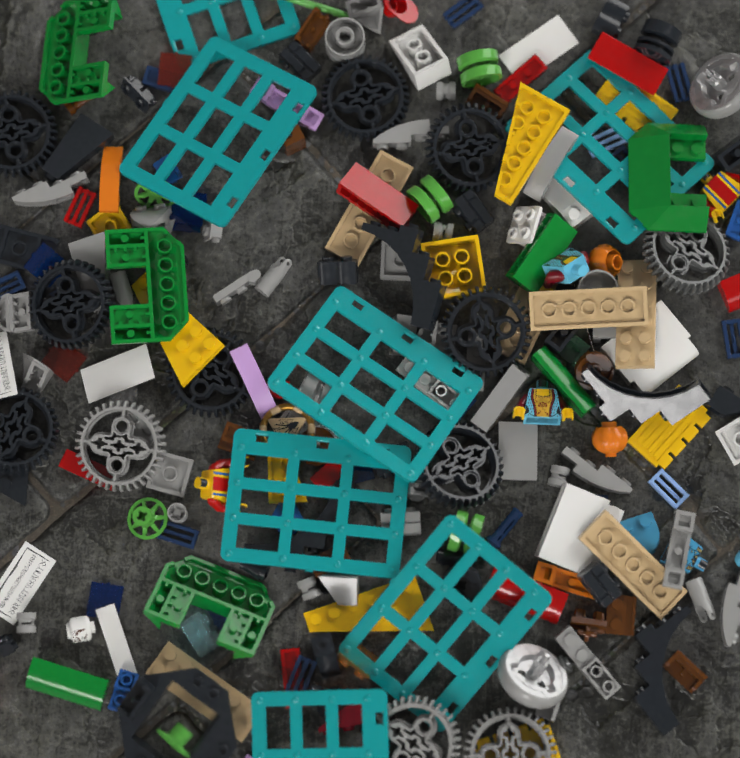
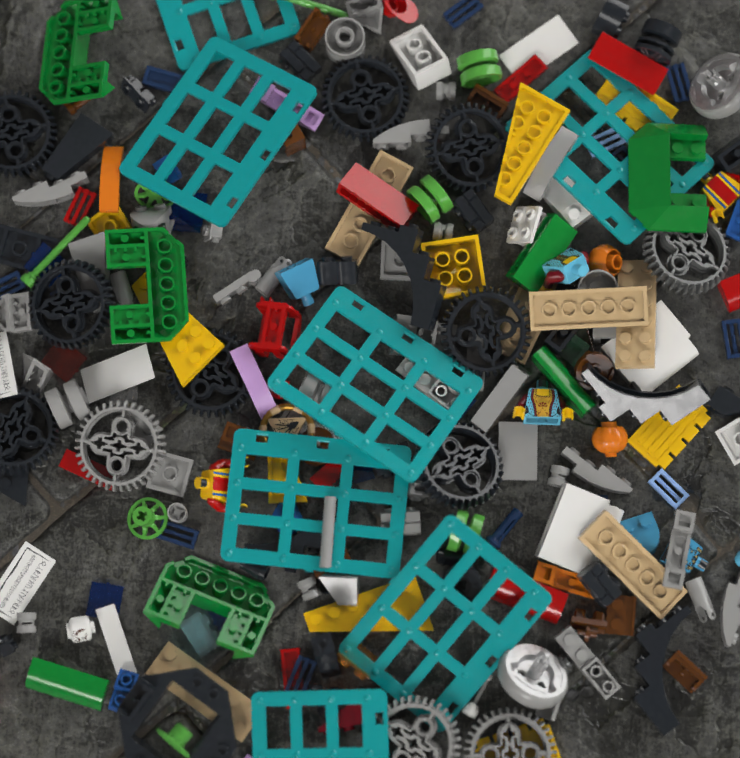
clear red piece [157,52,192,88] -> none
none -> bright green piece [20,216,91,289]
none -> light grey wheel [44,378,90,430]
none -> red animal [248,296,302,359]
none -> dark azure torso [275,258,319,307]
none -> light grey piece [319,496,336,568]
none -> white hinge [461,674,493,719]

